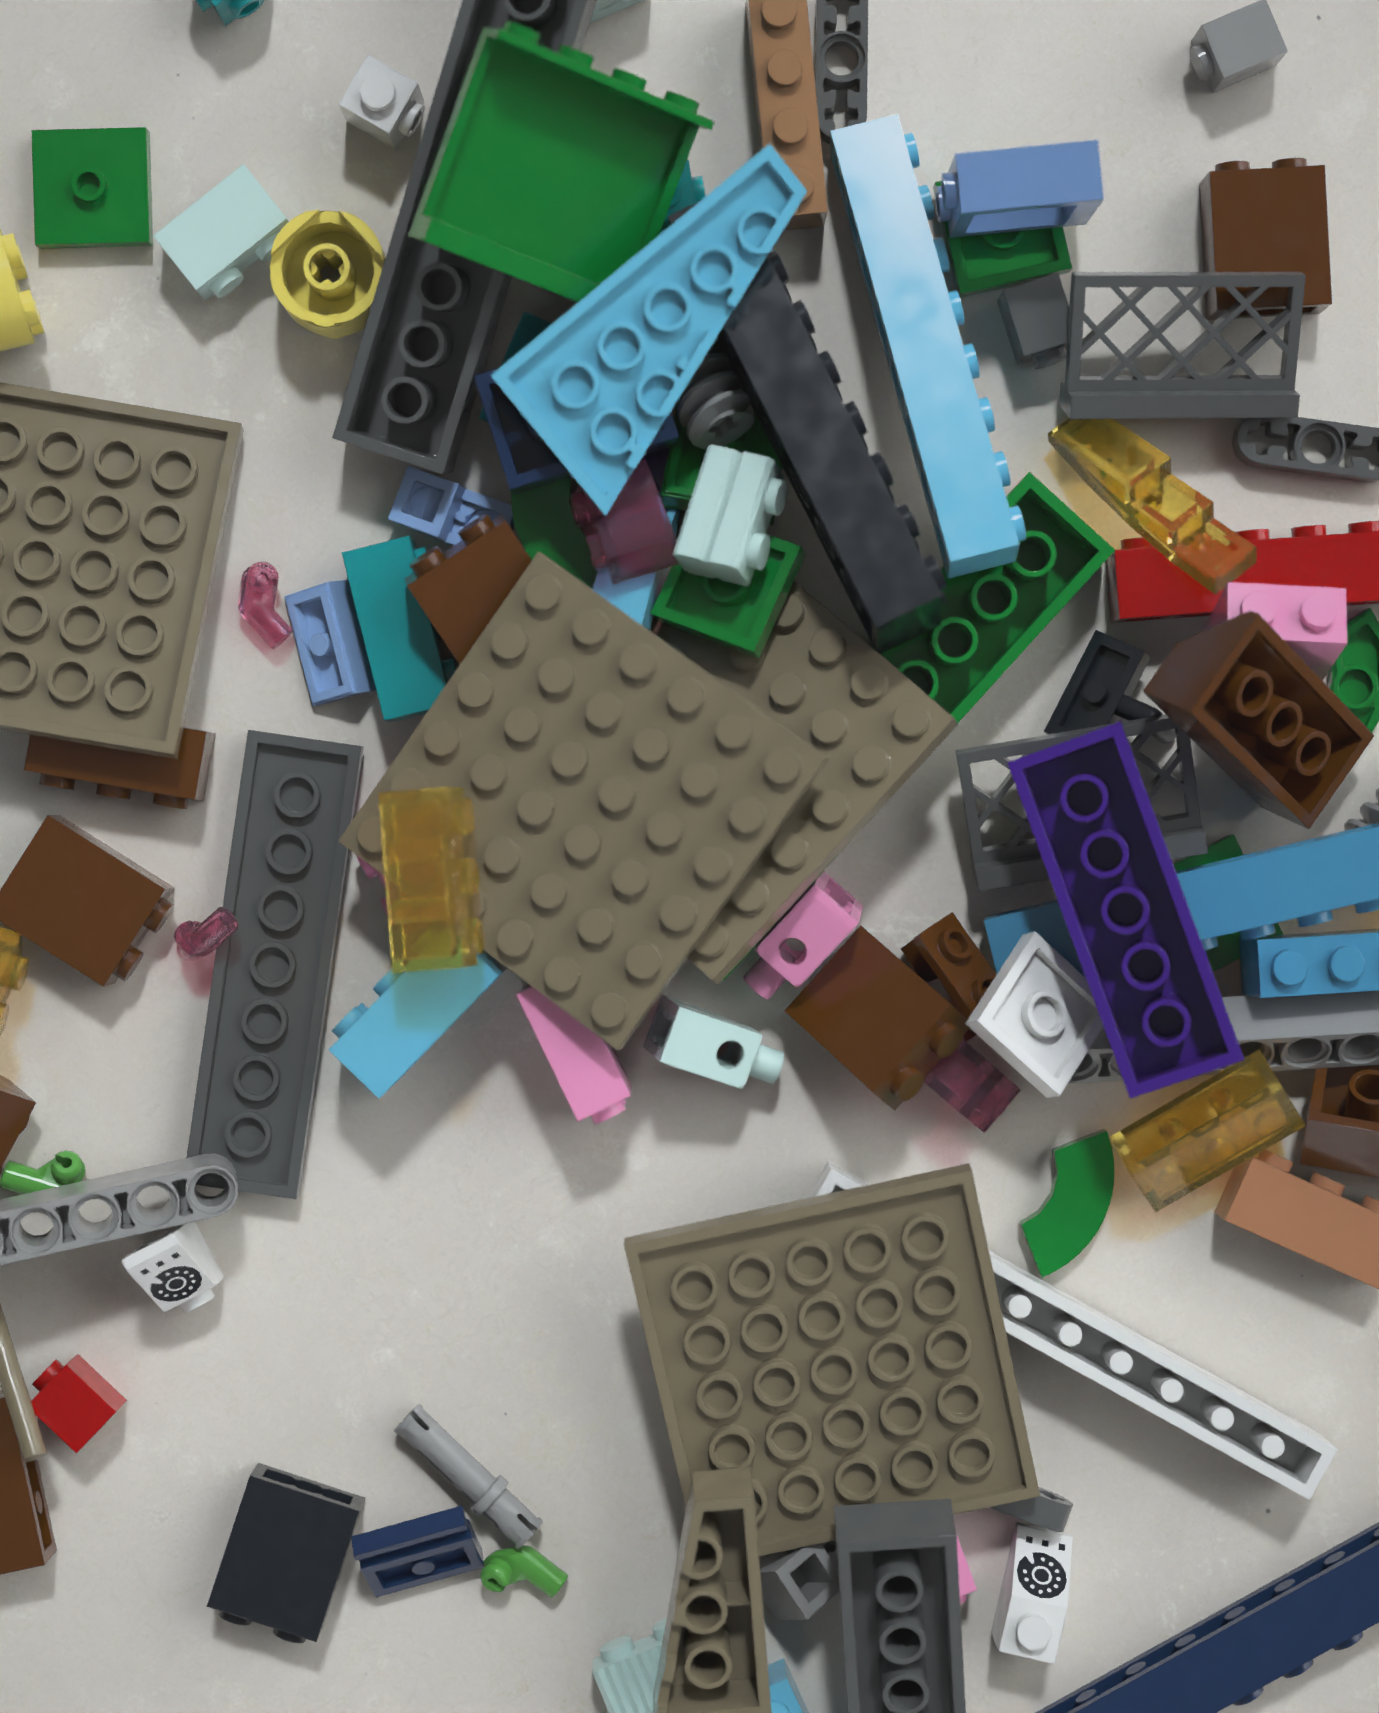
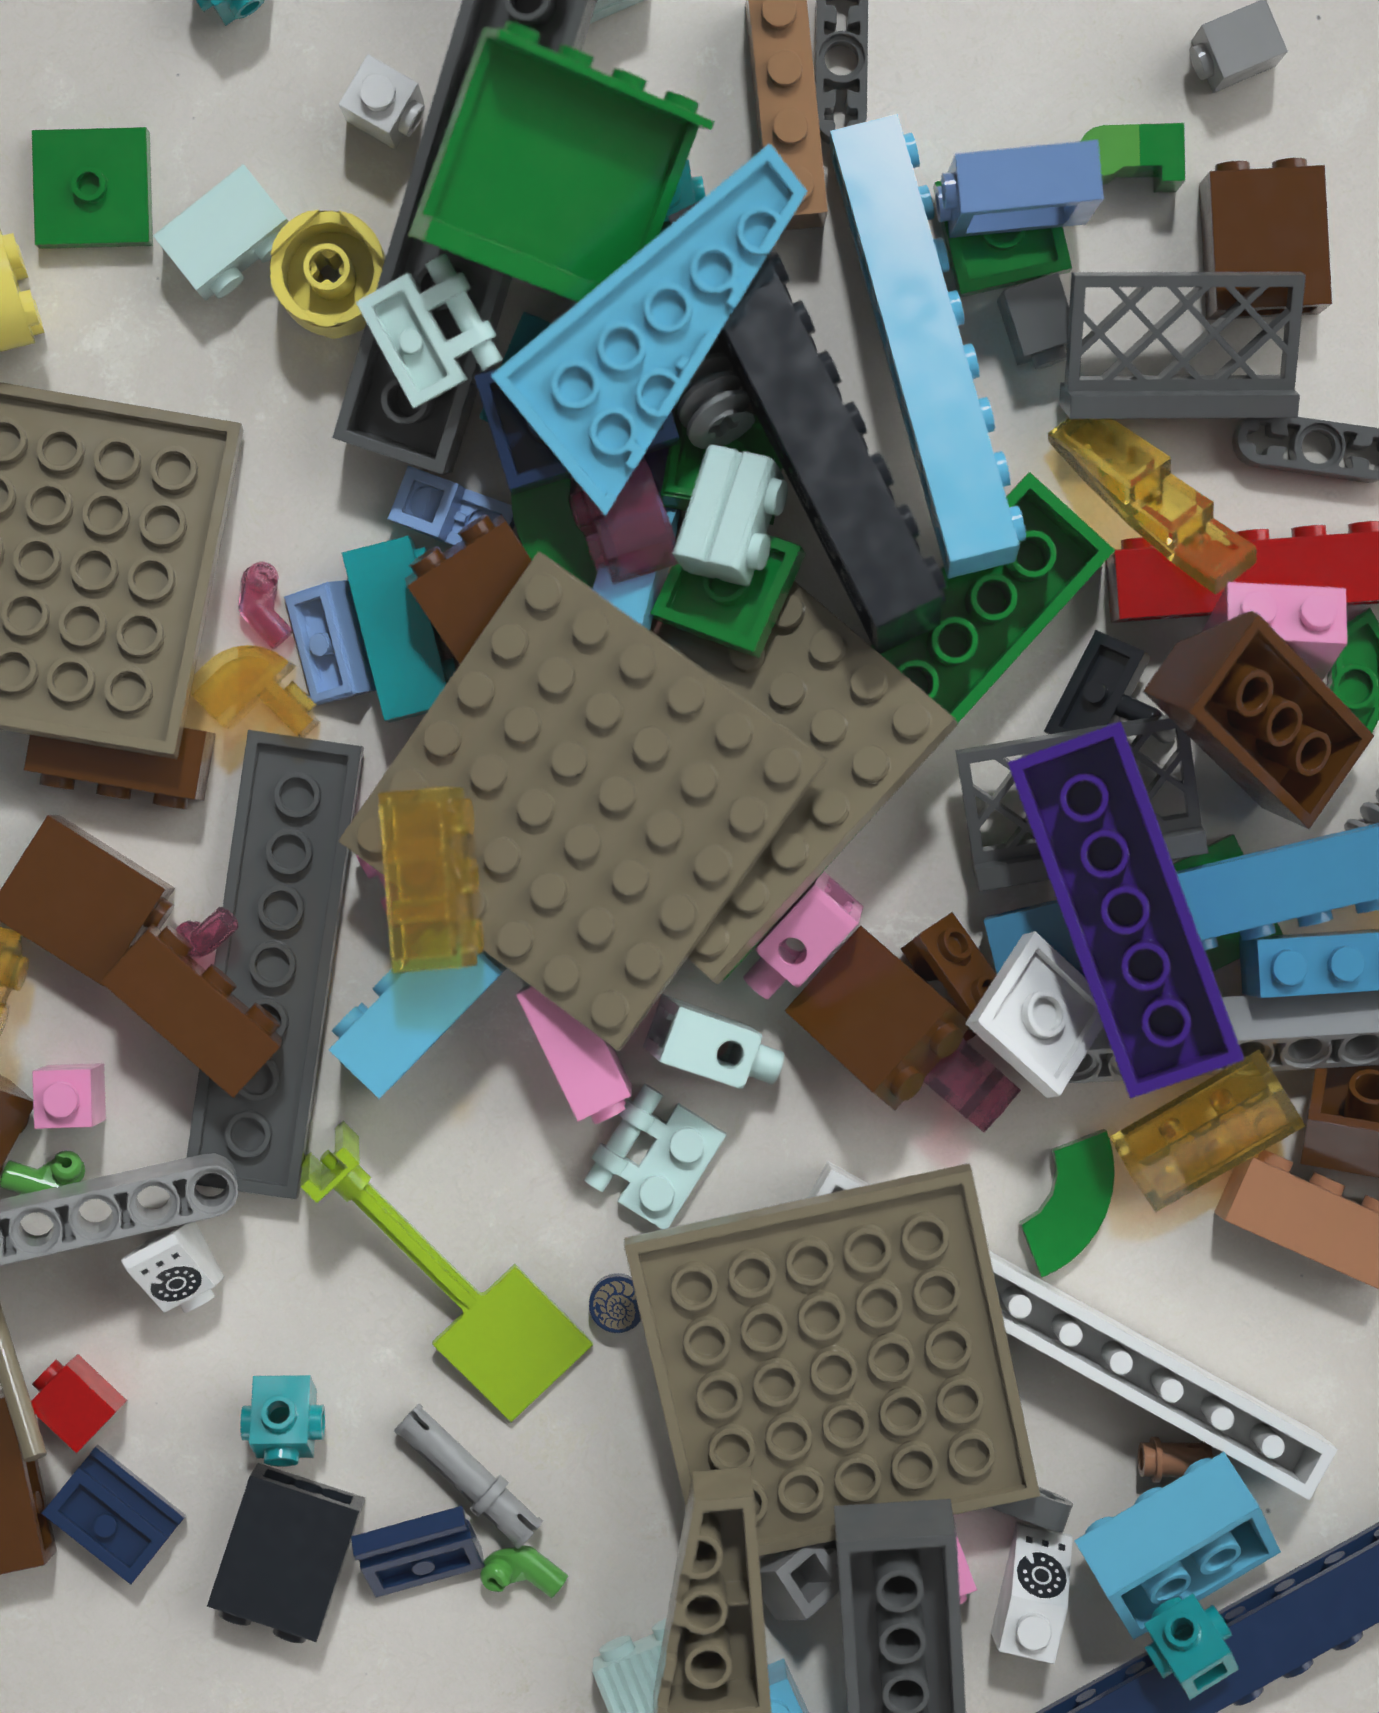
none -> bright pink brick [32,1063,106,1129]
none -> dark blue plate [41,1445,186,1585]
none -> reddish brown brick [100,923,282,1098]
none -> clear yellow brick [191,645,320,738]
none -> teal brick [240,1375,326,1467]
none -> lime piece [301,1121,593,1422]
none -> light aqua plate [356,254,503,408]
none -> light aqua plate [584,1084,726,1230]
none -> tile [589,1273,641,1333]
none -> medium azure brick [1074,1452,1281,1640]
none -> leg [1081,123,1185,193]
none -> nougat pin [1138,1437,1213,1483]
none -> teal brick [1144,1593,1239,1700]

